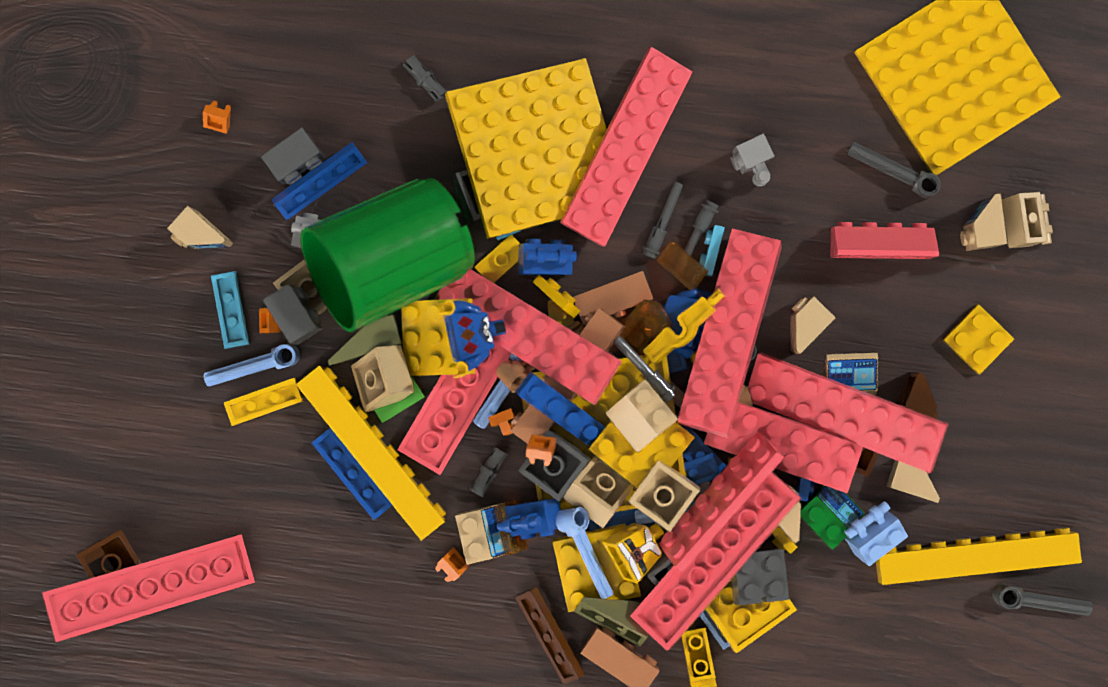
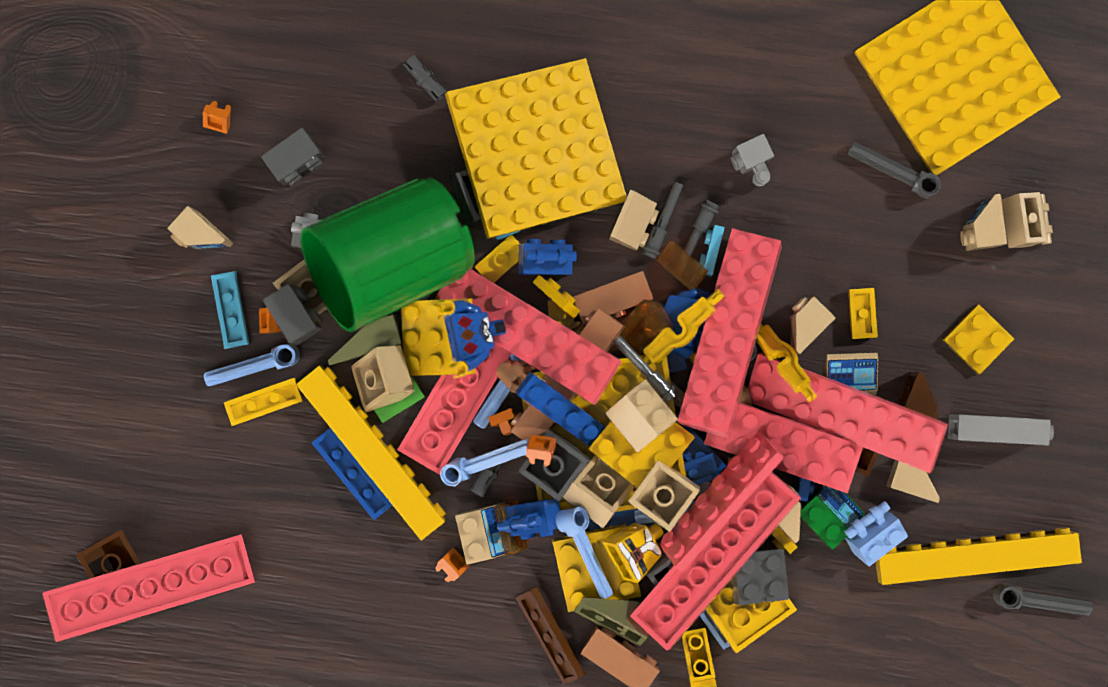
blue plate [271,142,367,220] -> none
coral plate [560,47,692,247] -> none
coral slope [830,222,939,259] -> none
none -> light blue axle [440,439,529,486]
none -> tan slope [609,189,659,251]
none -> yellow piece [756,324,817,402]
none -> yellow plate [848,288,878,339]
none -> light grey window [948,414,1054,445]

